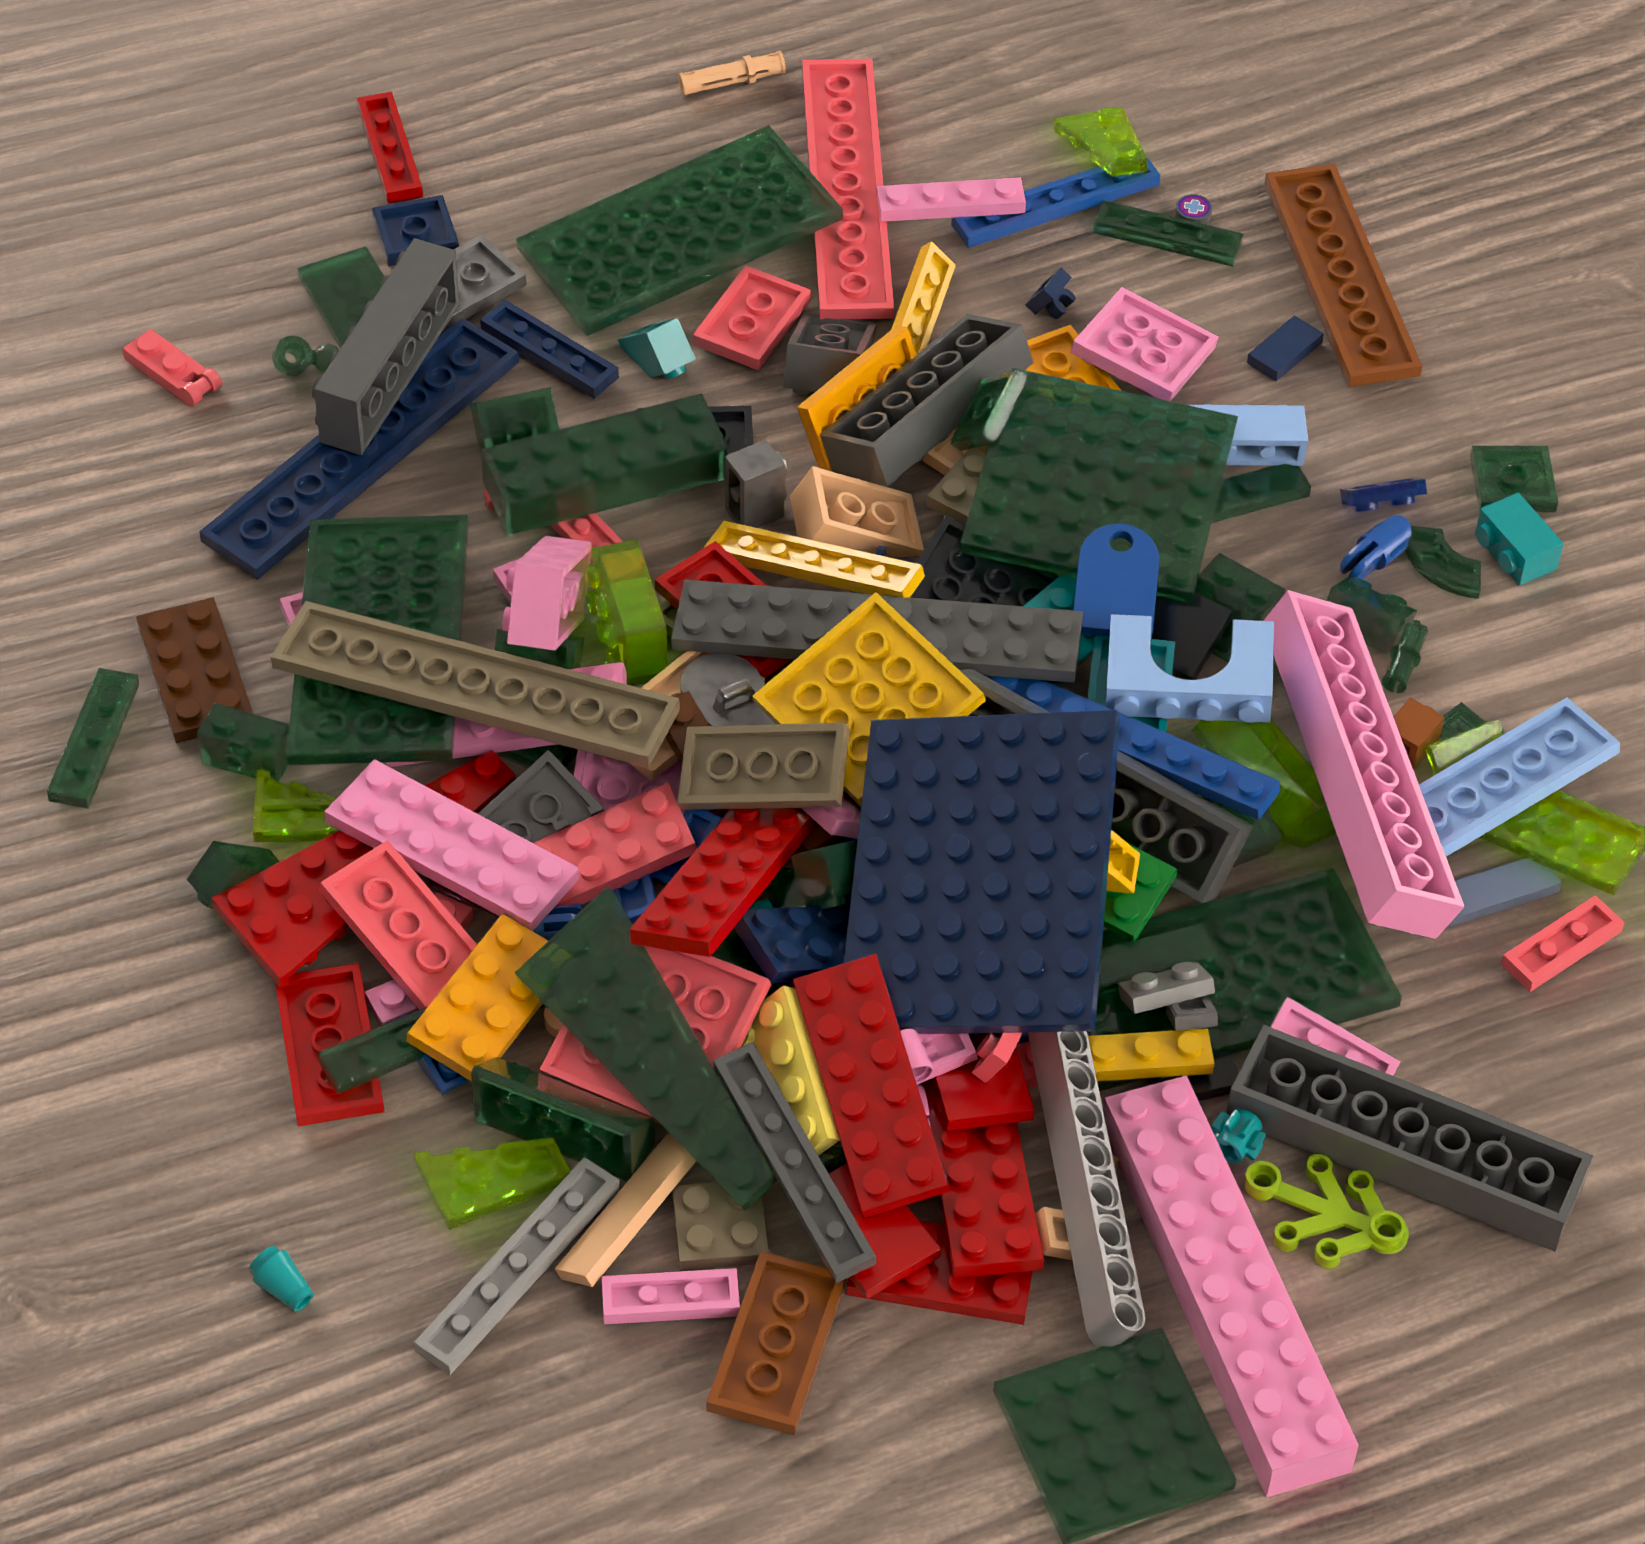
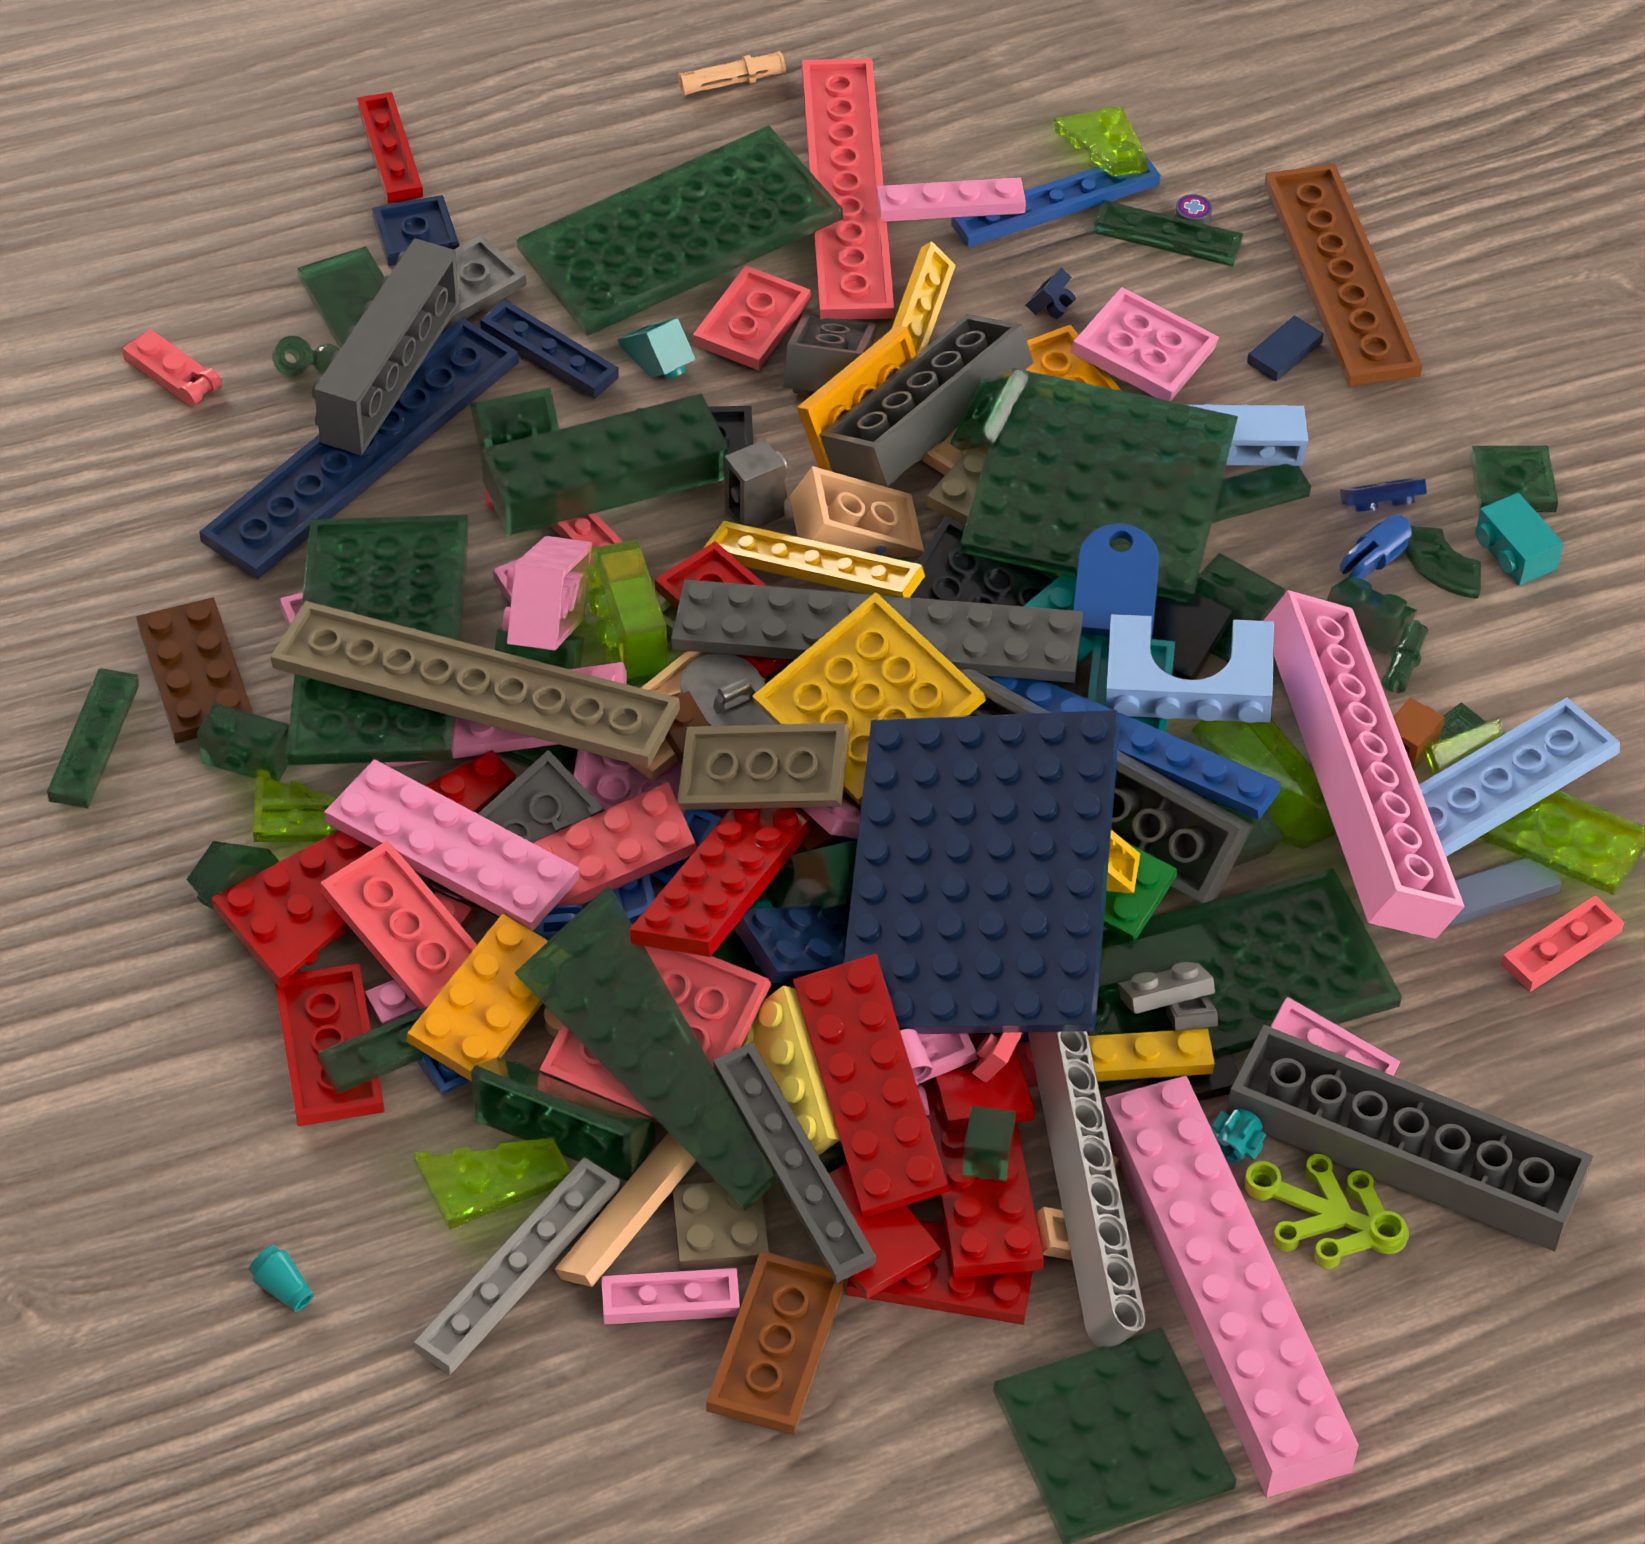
none -> clear green brick [963,1106,1016,1181]

